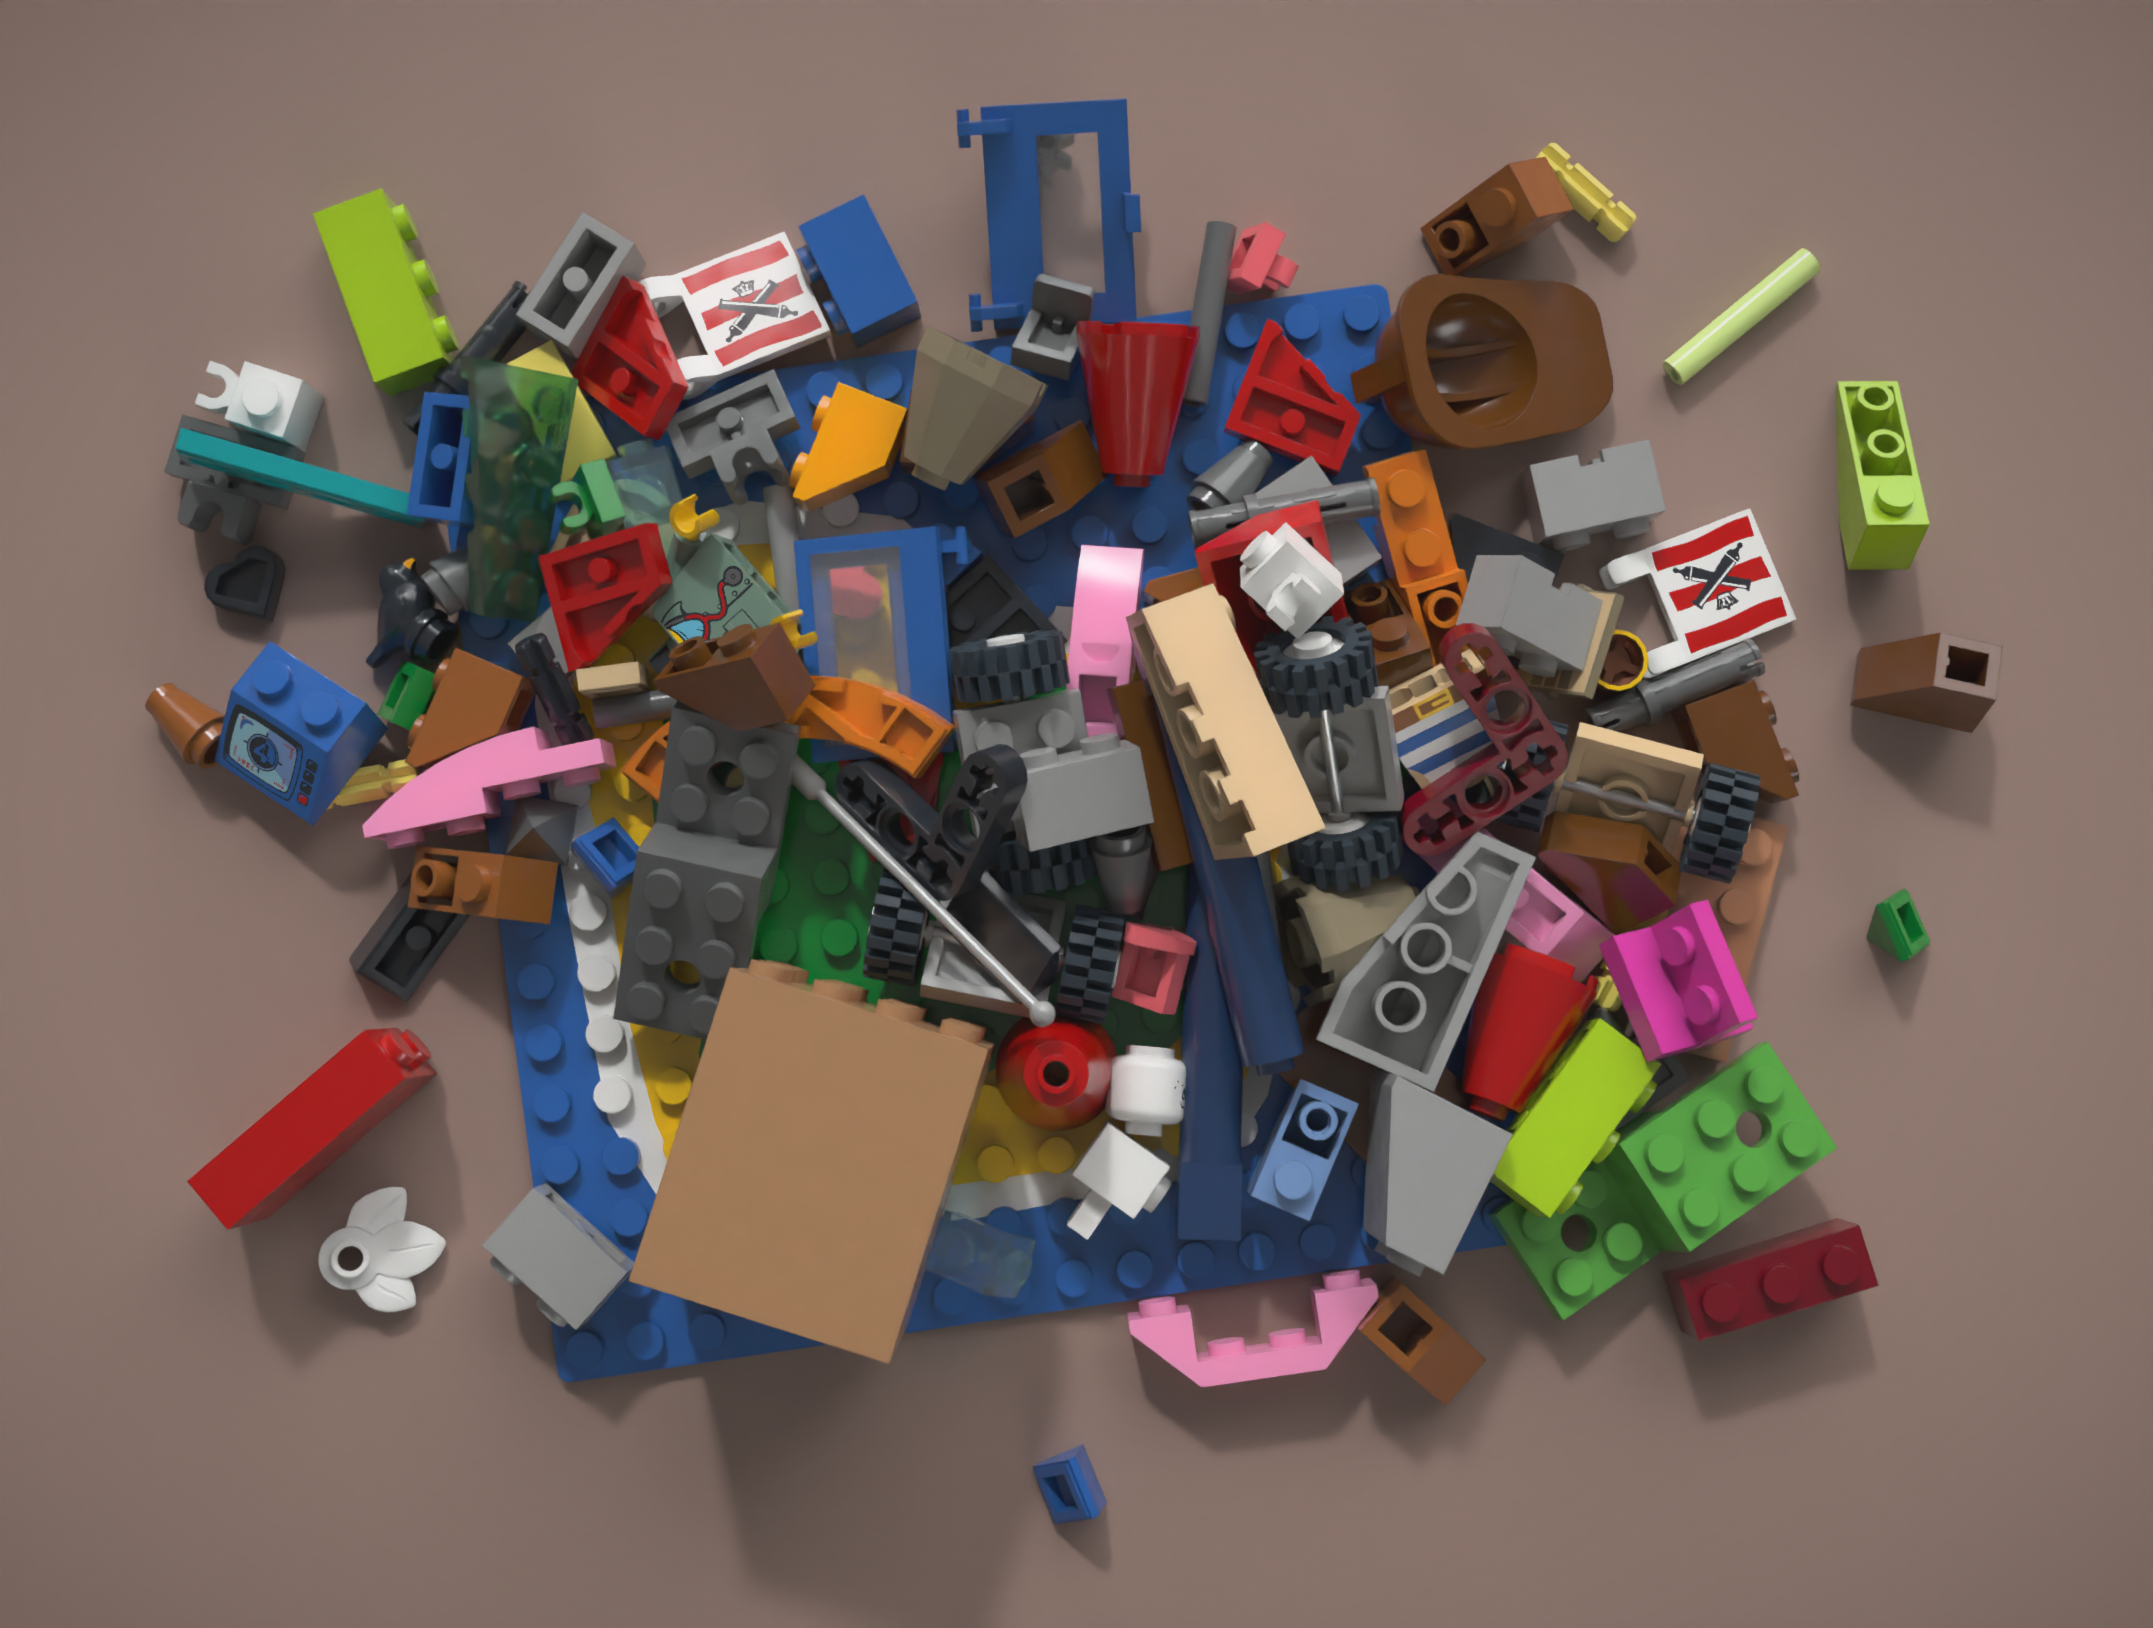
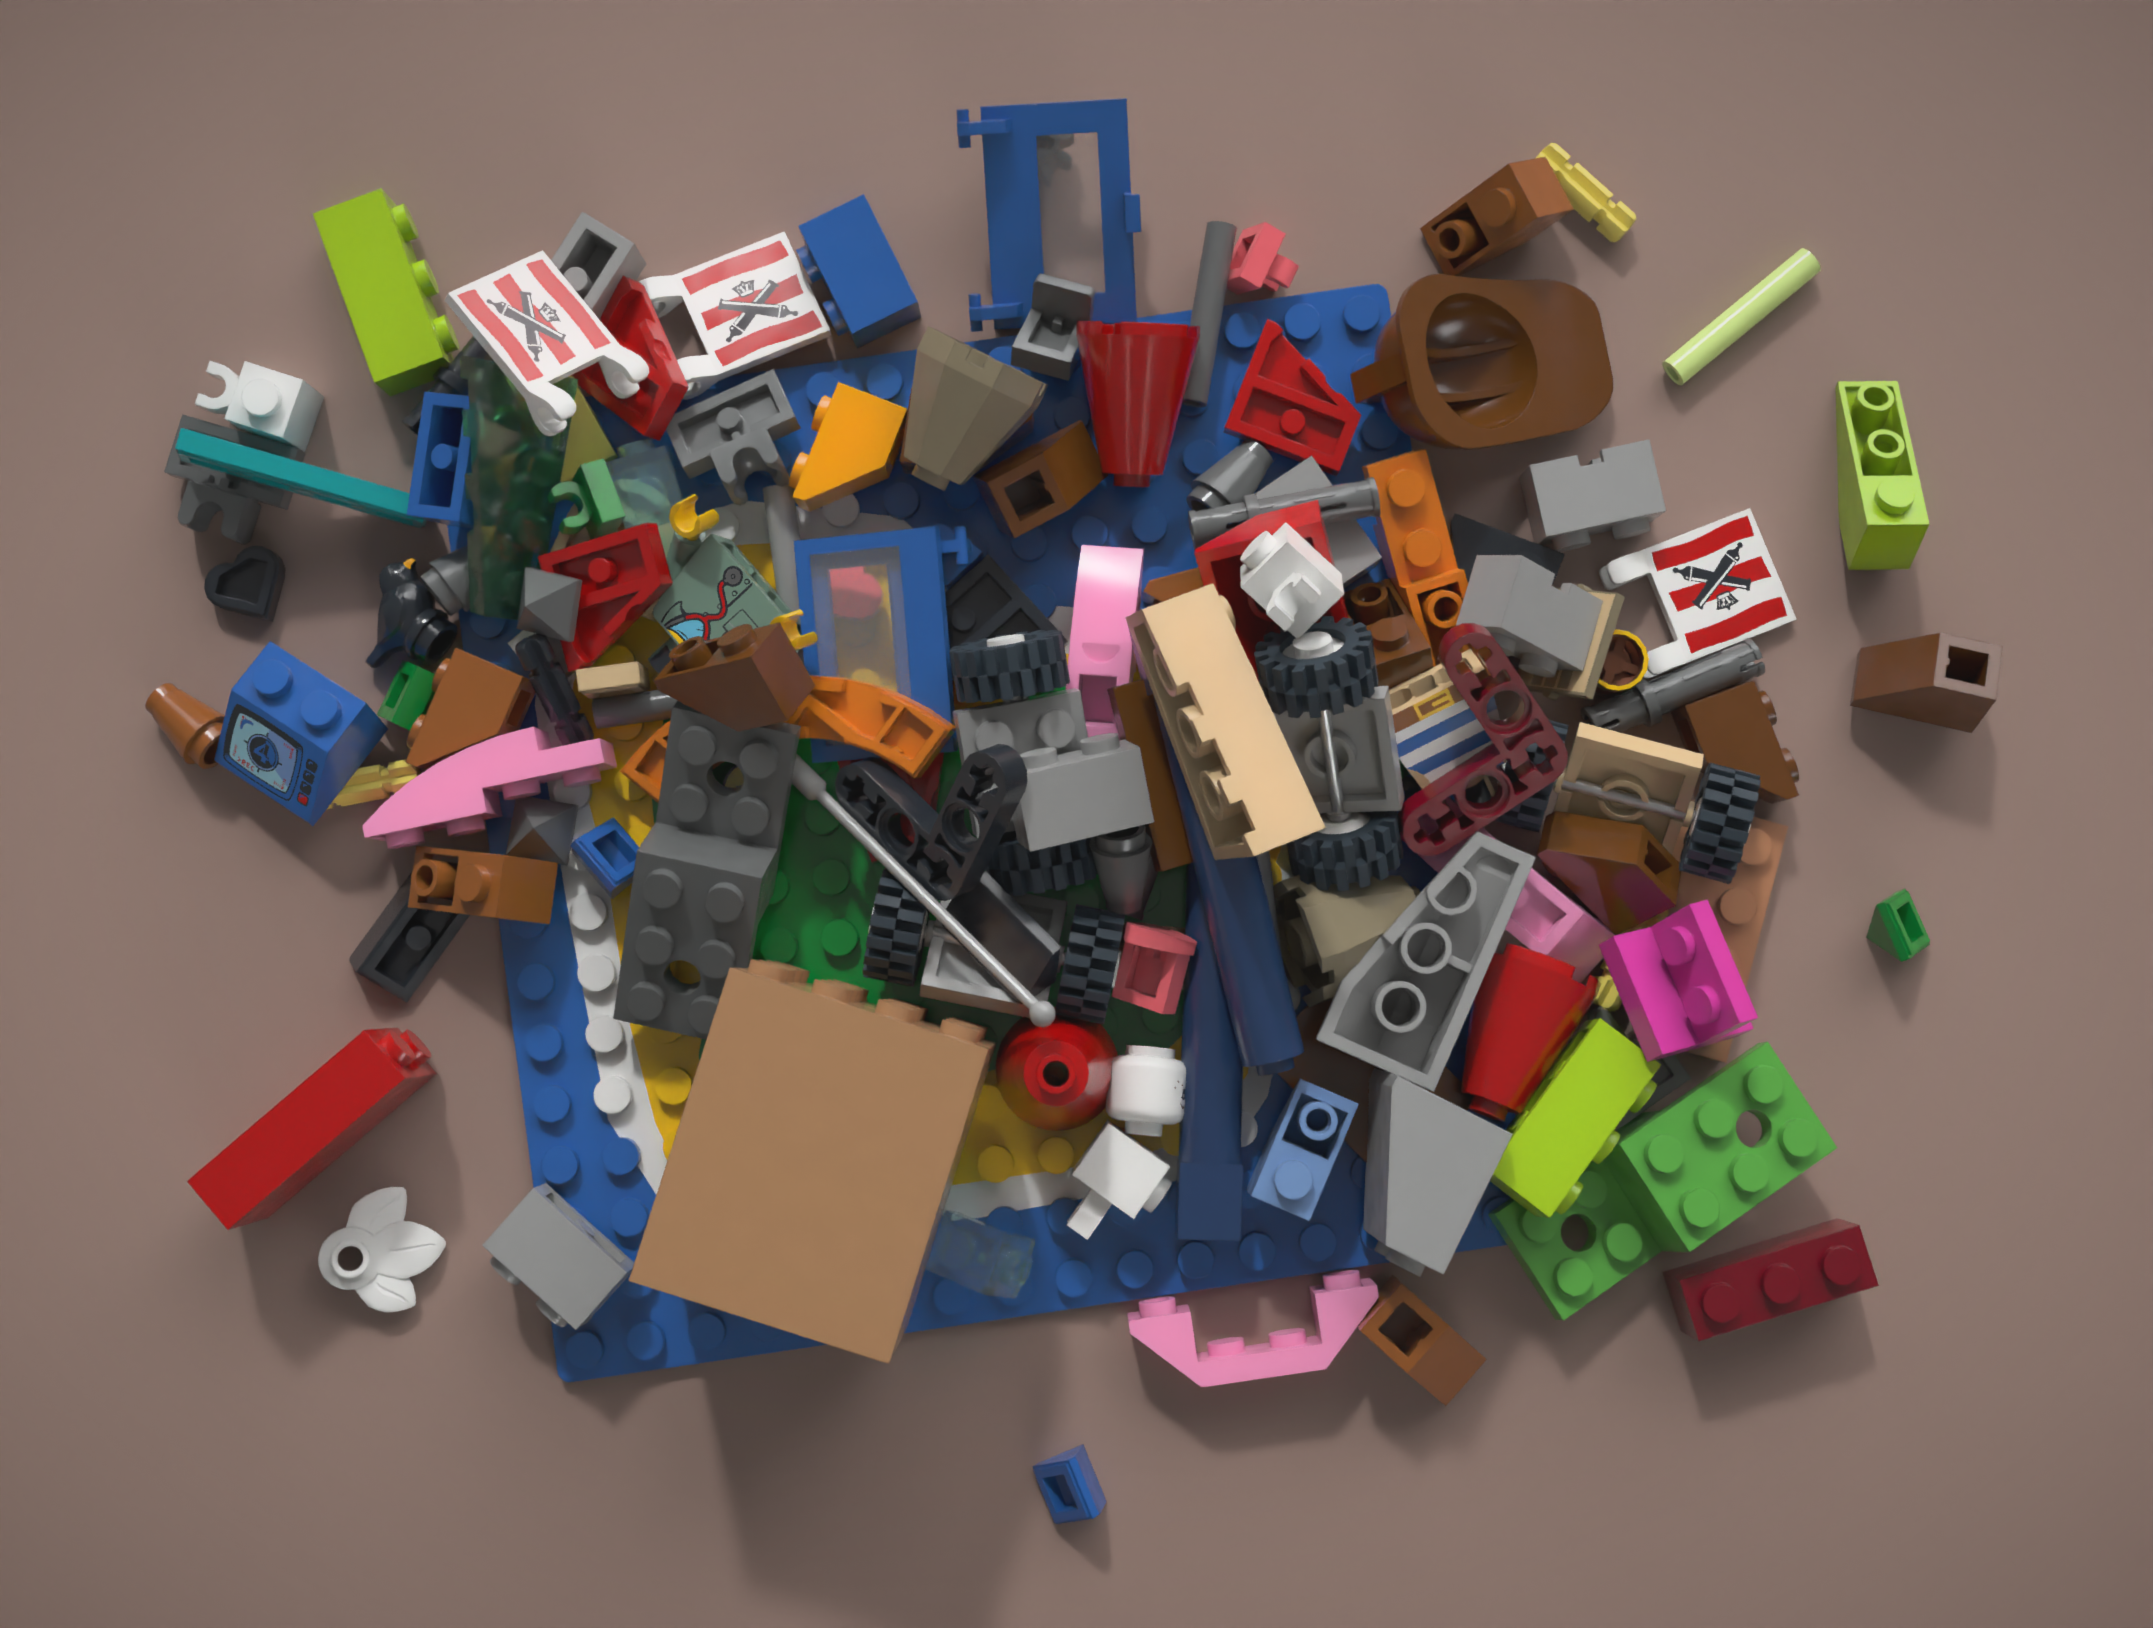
none -> white flag [444,250,649,436]
none -> dark grey slope [517,567,582,642]

